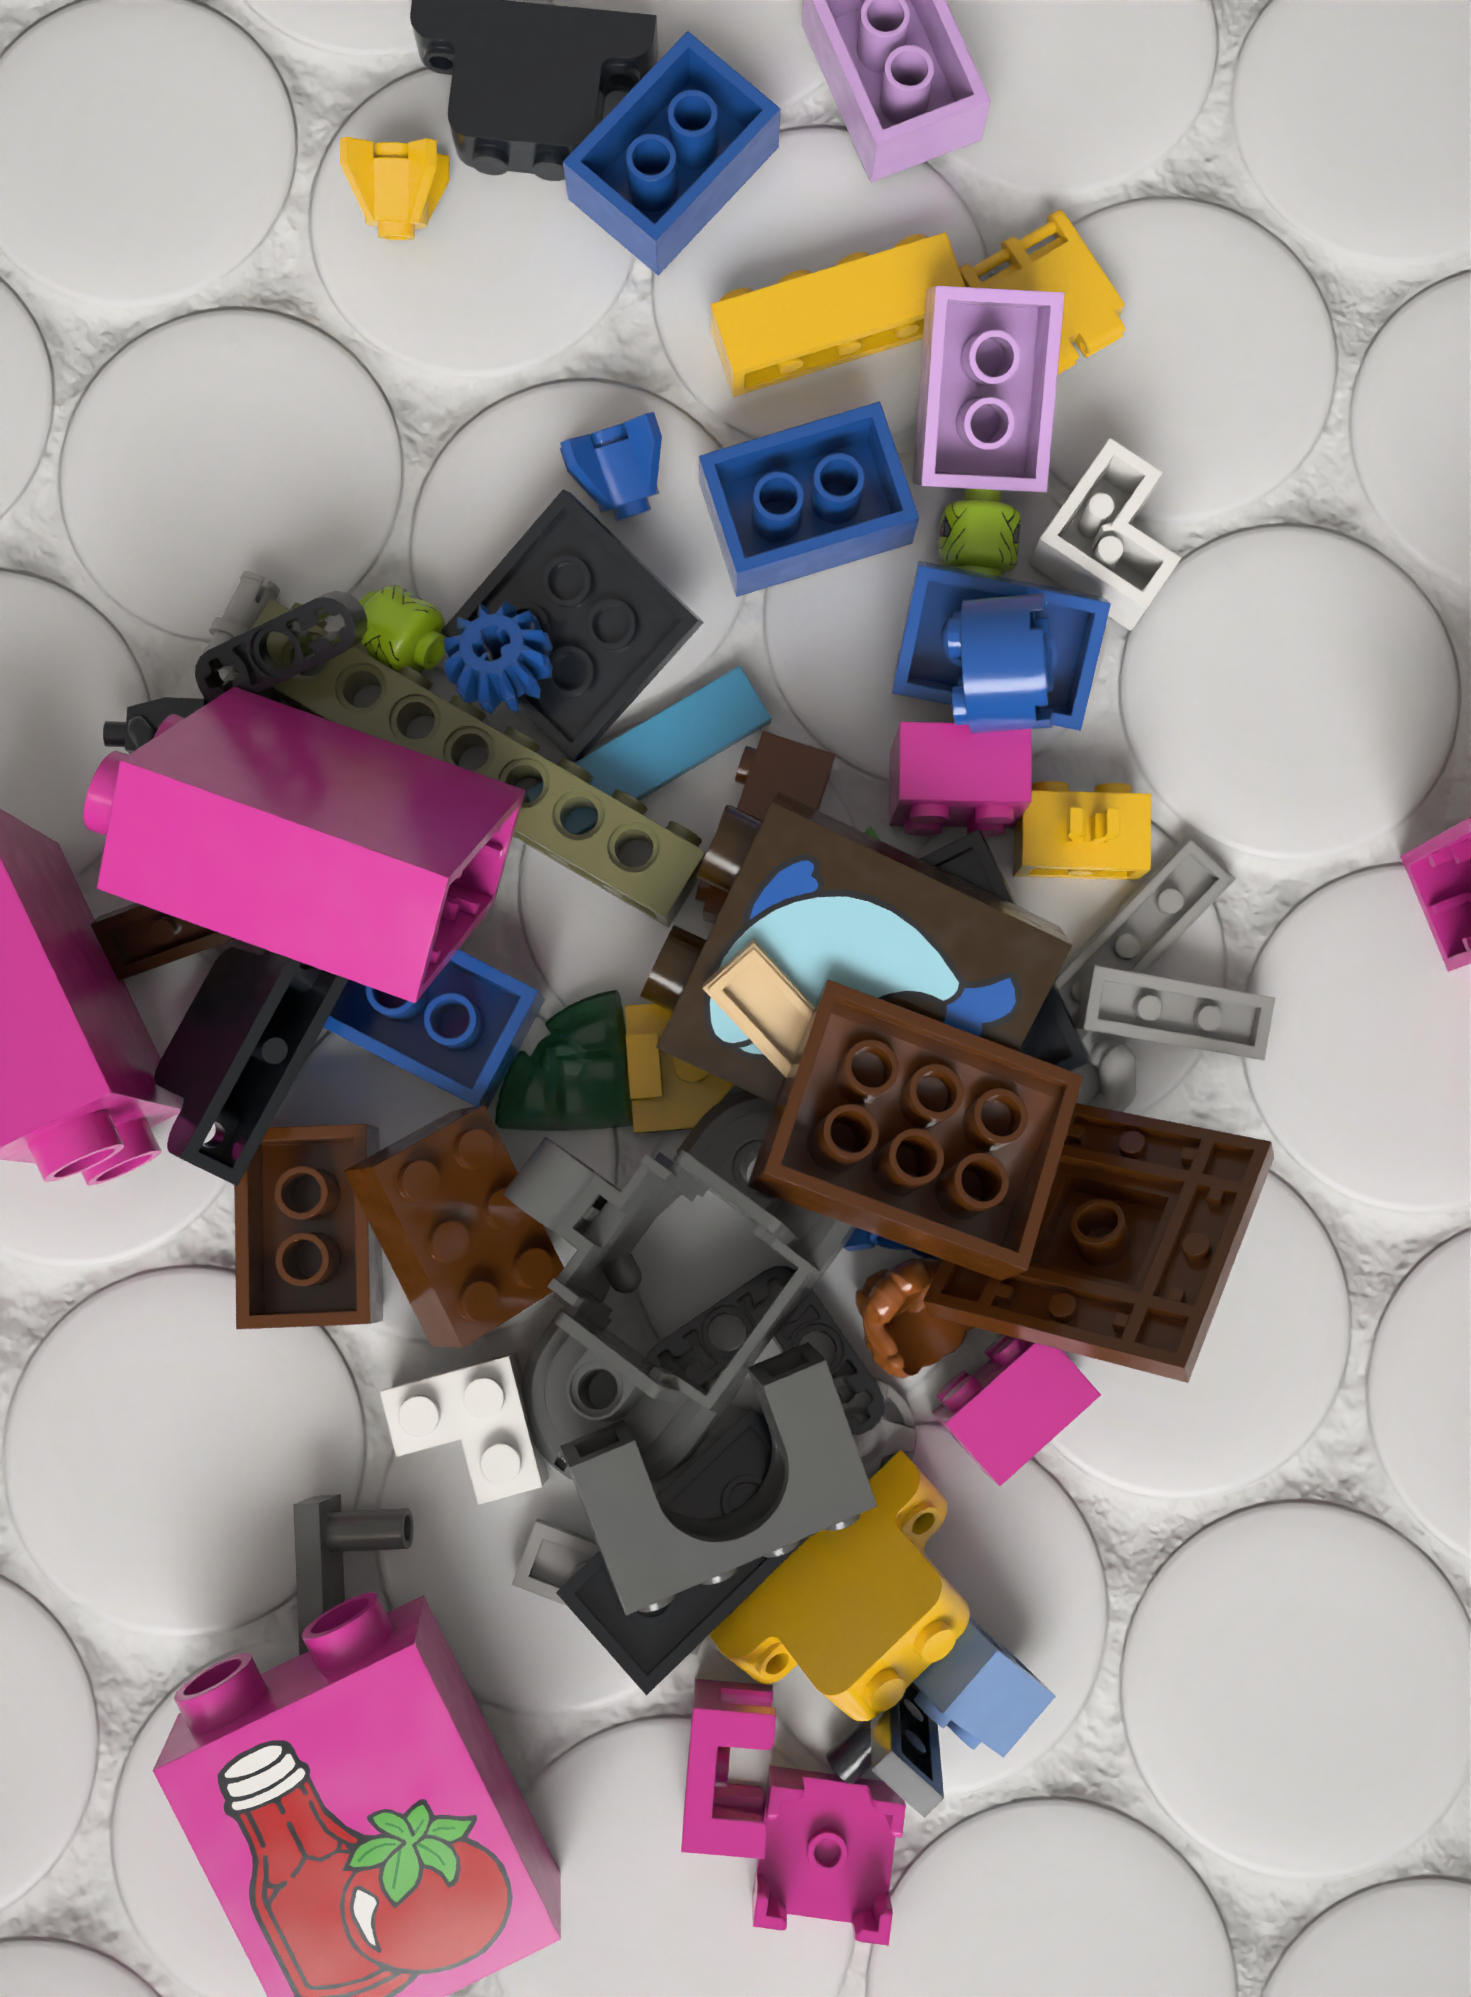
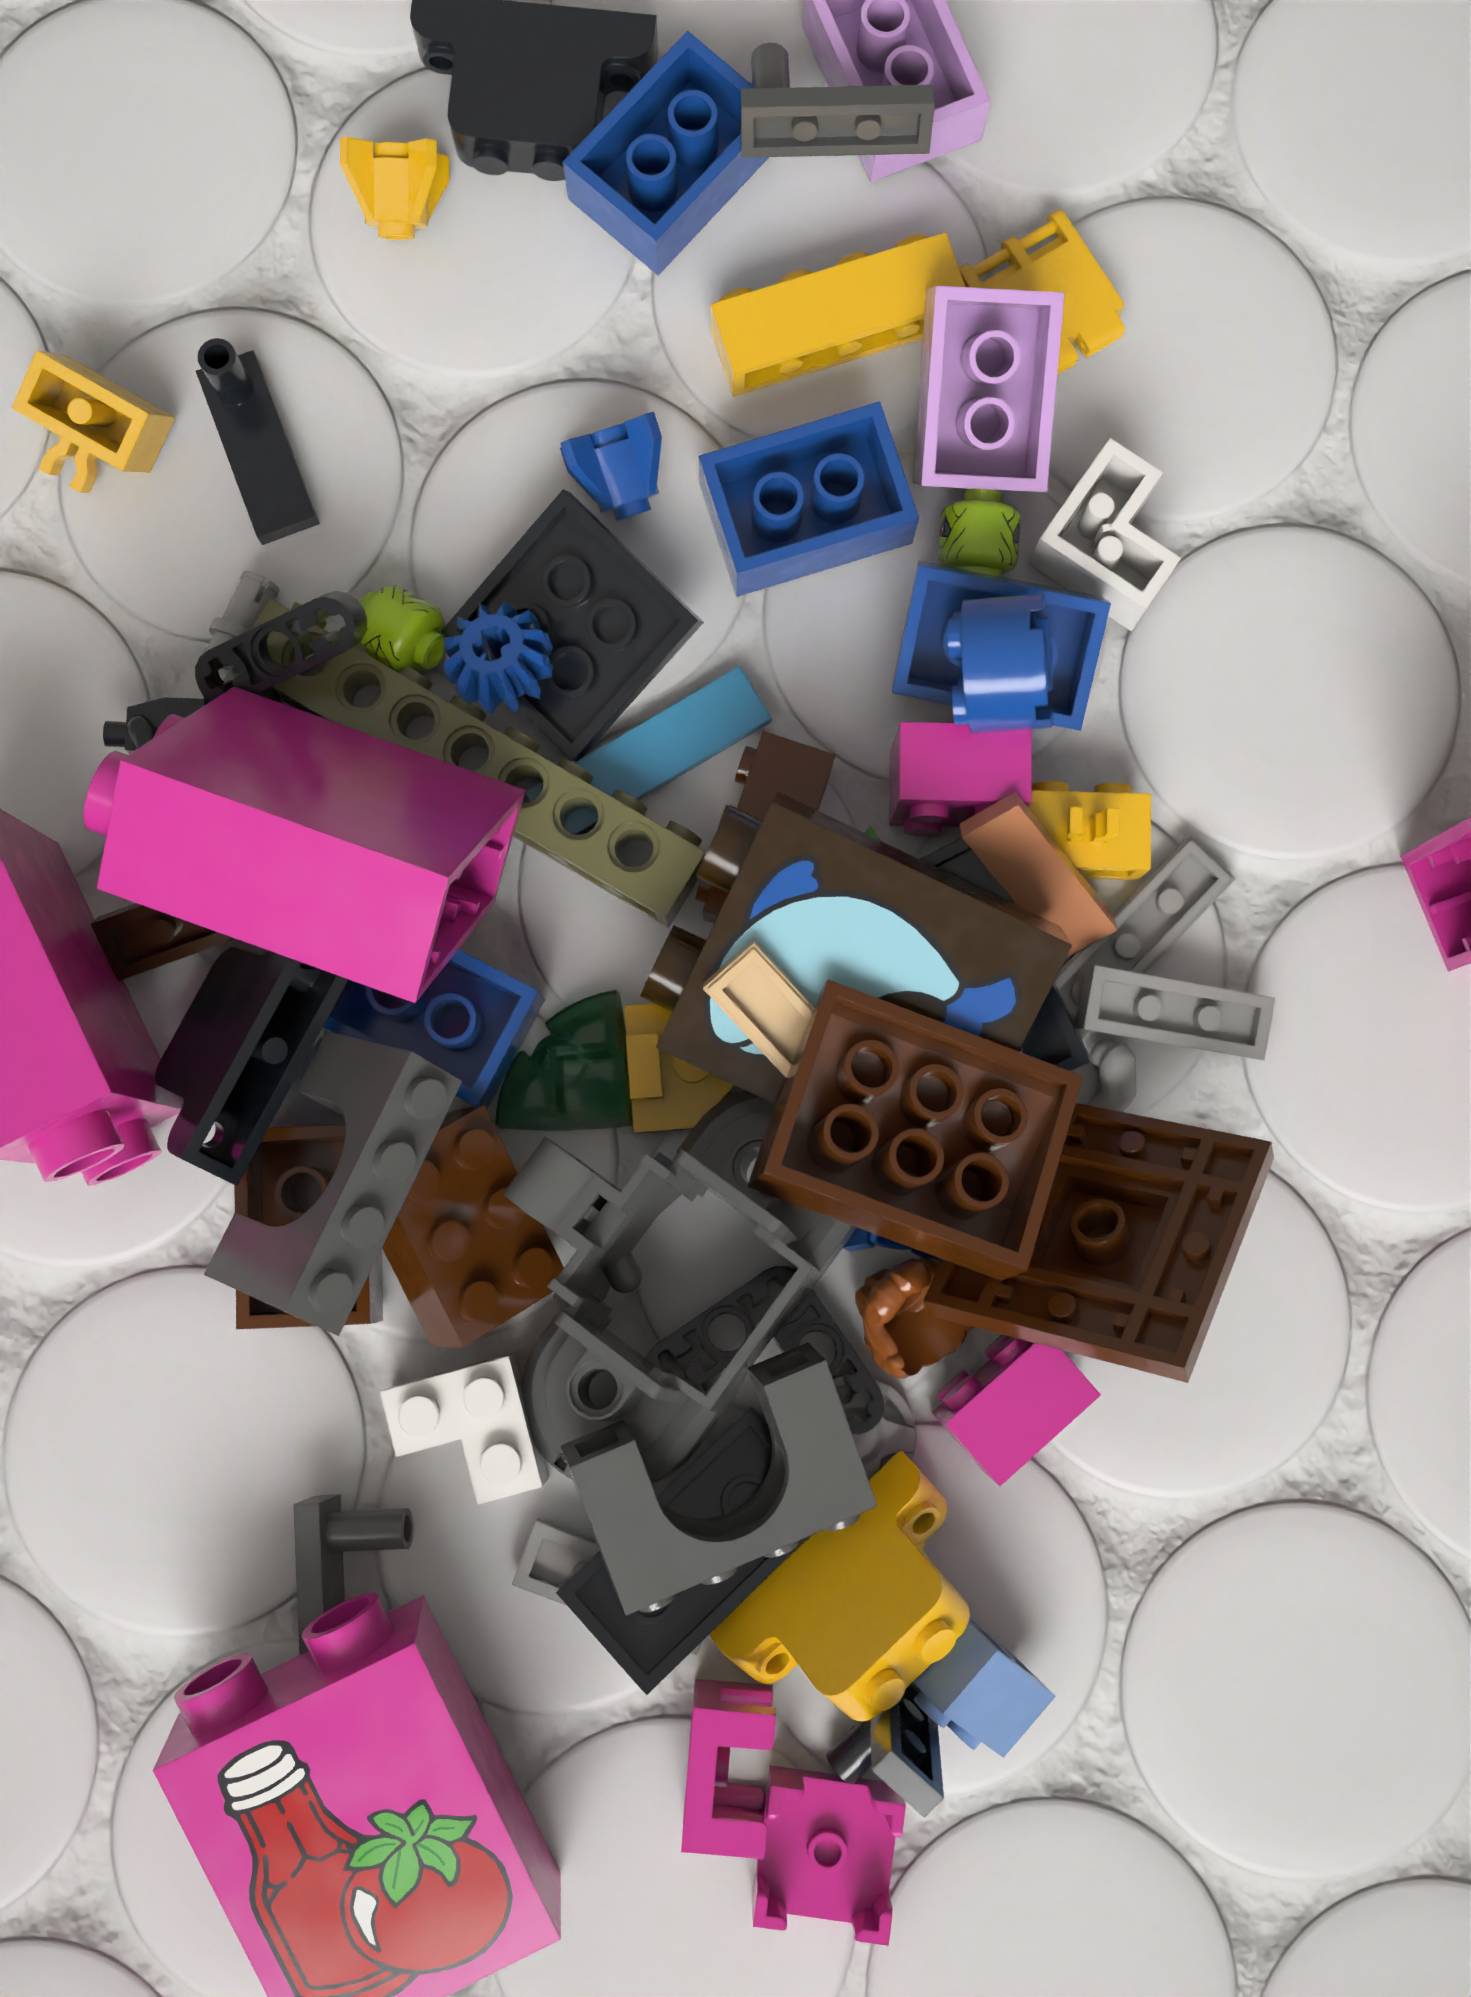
none -> yellow brick [11,350,176,493]
none -> black piece [196,338,320,545]
none -> dark grey arch [204,1031,462,1336]
none -> dark grey piece [741,43,935,158]
none -> nougat tile [959,791,1118,957]

